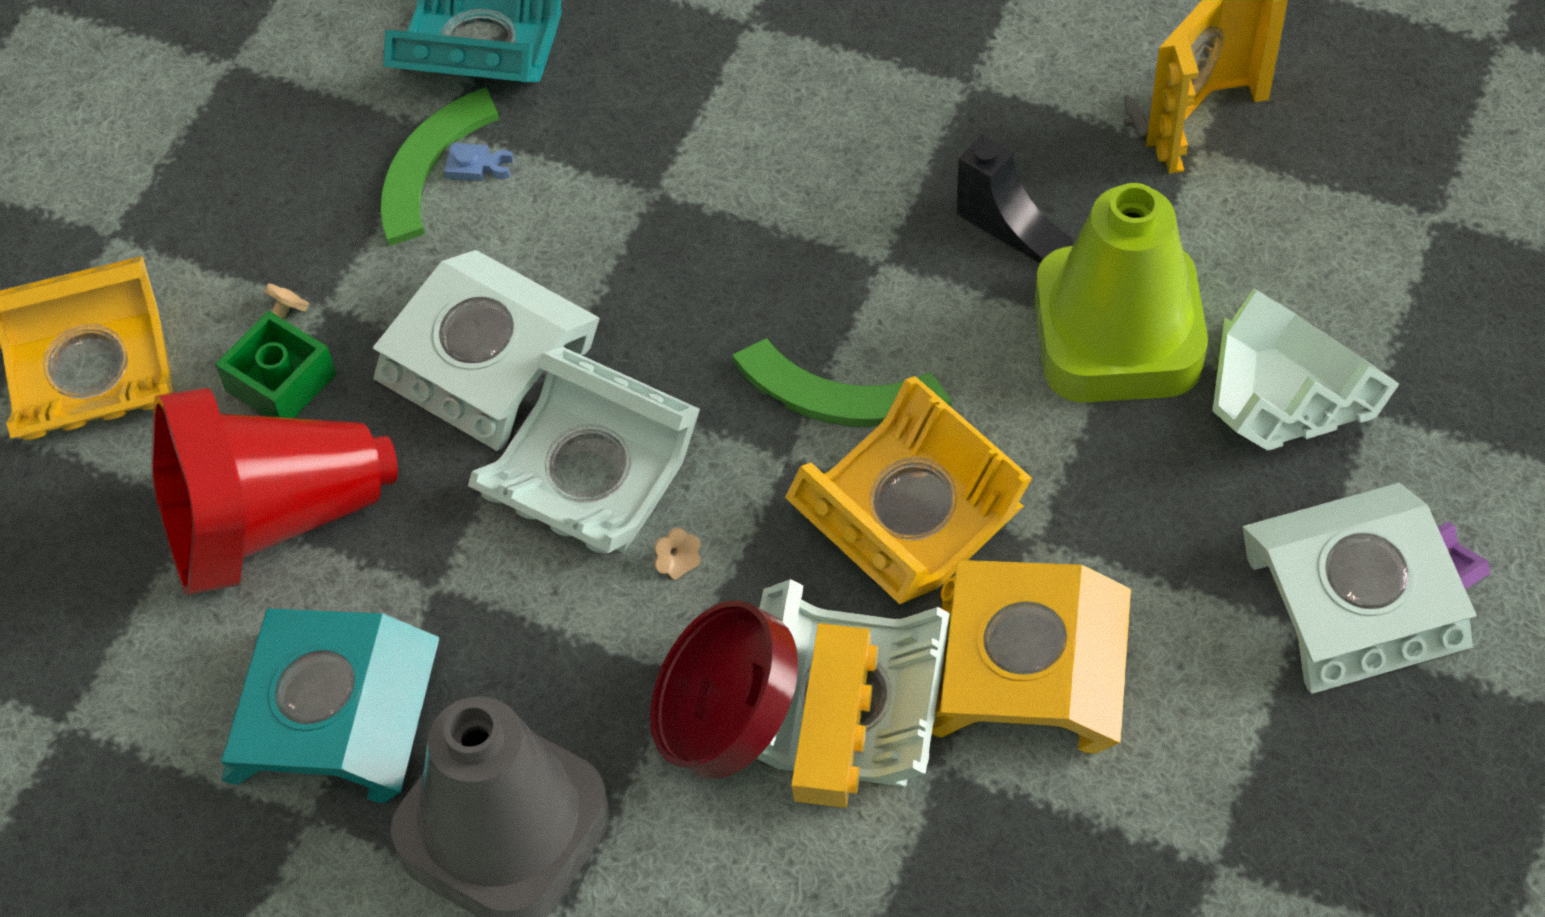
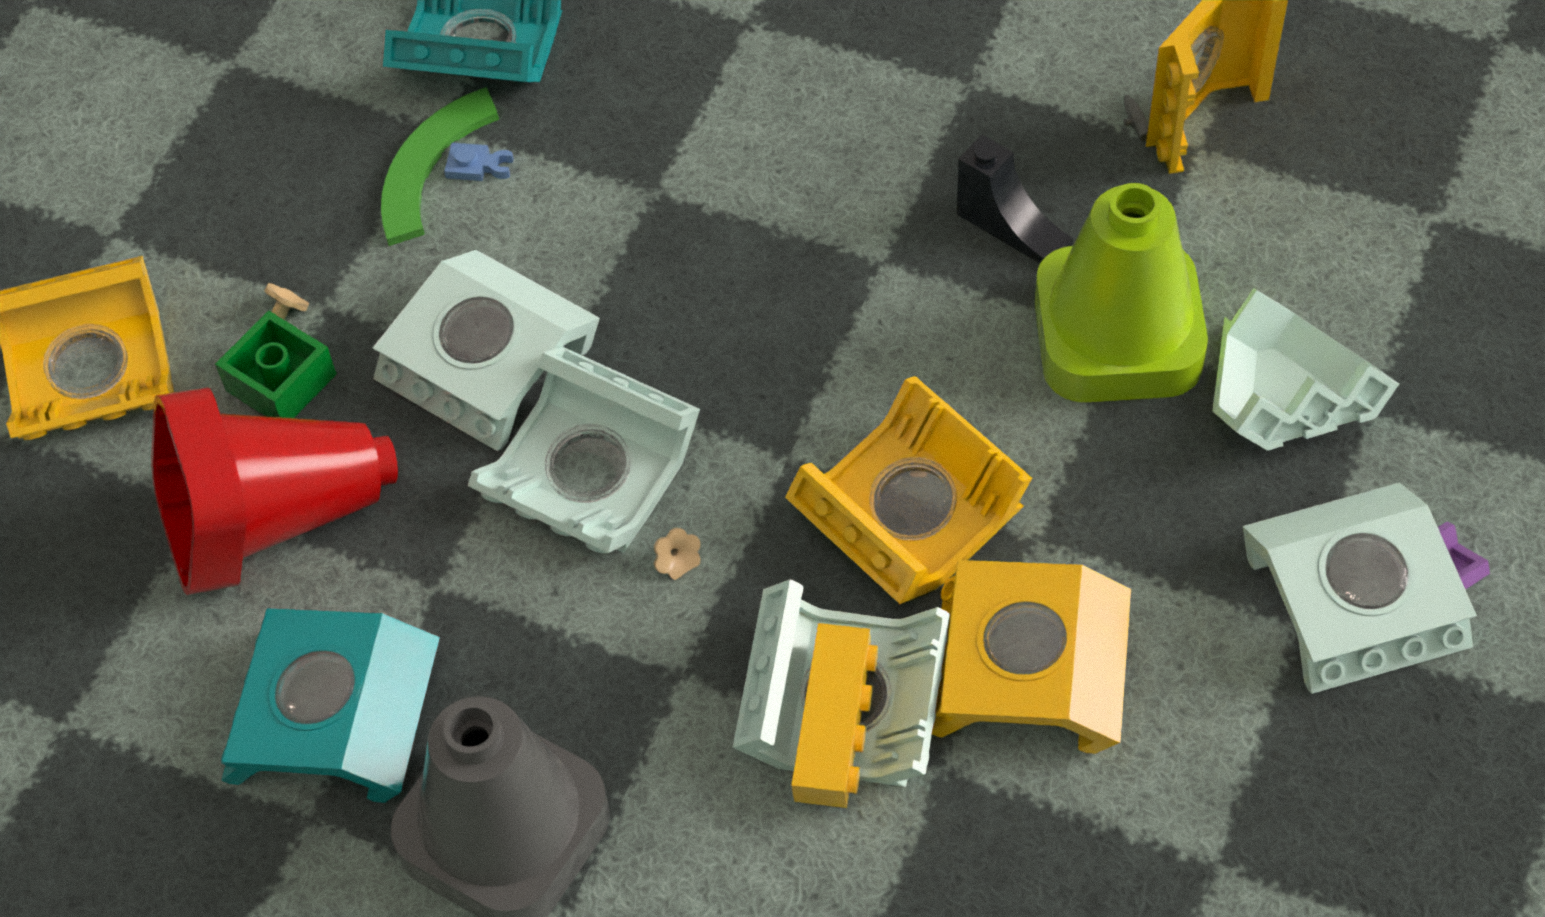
dark red piece [650,600,798,779] -> none
bright green tile [732,338,951,427] -> none

